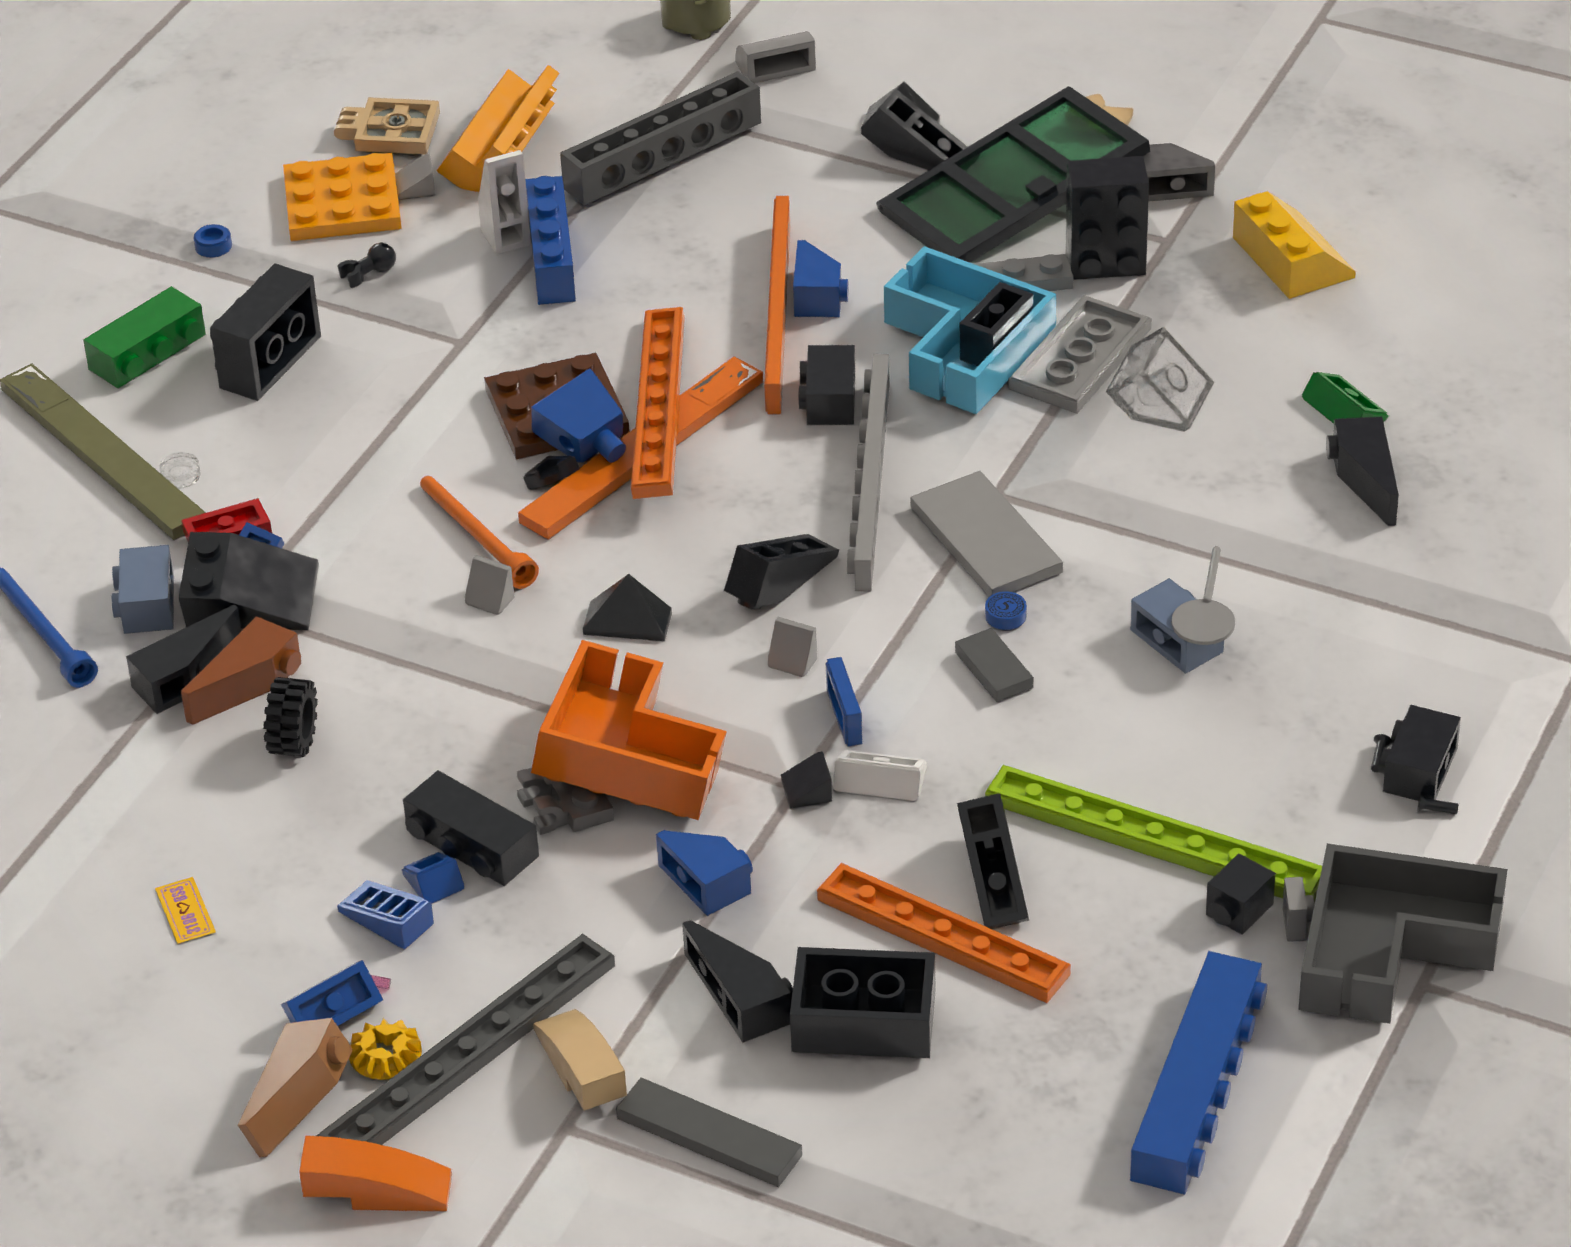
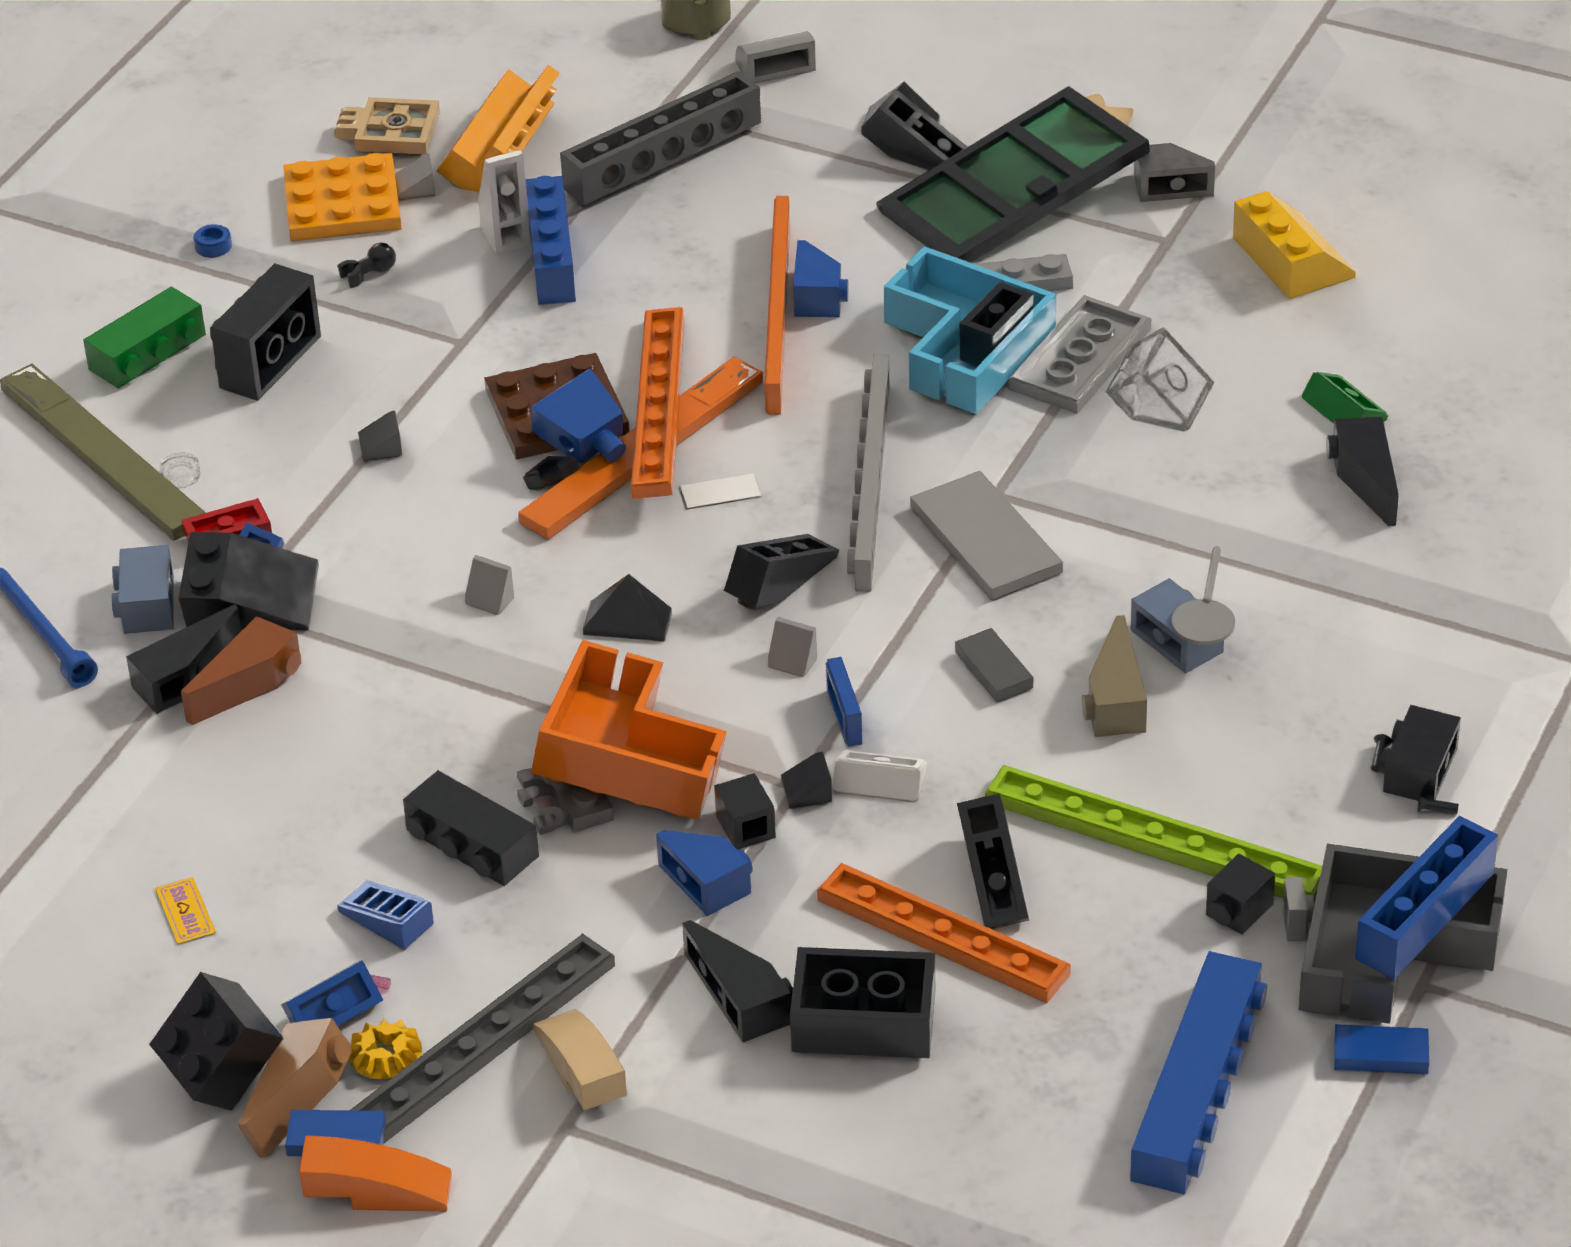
black tyre [263,677,318,757] -> none
blue slope [401,852,464,904] -> none
orange piece [420,476,539,589] -> none
dark grey tile [616,1077,802,1187] -> none
black brick [798,345,855,425] -> none
blue tile [985,591,1027,630] -> none
black brick [1066,156,1149,280] -> none
none -> black brick [149,972,284,1111]
none -> blue tile [285,1110,386,1156]
none -> dark grey slope [358,410,402,461]
none -> white sticker [680,473,762,508]
none -> black brick [714,773,776,850]
none -> dark tan slope [1082,615,1147,737]
none -> blue tile [1334,1024,1429,1074]
none -> blue brick [1355,815,1498,979]

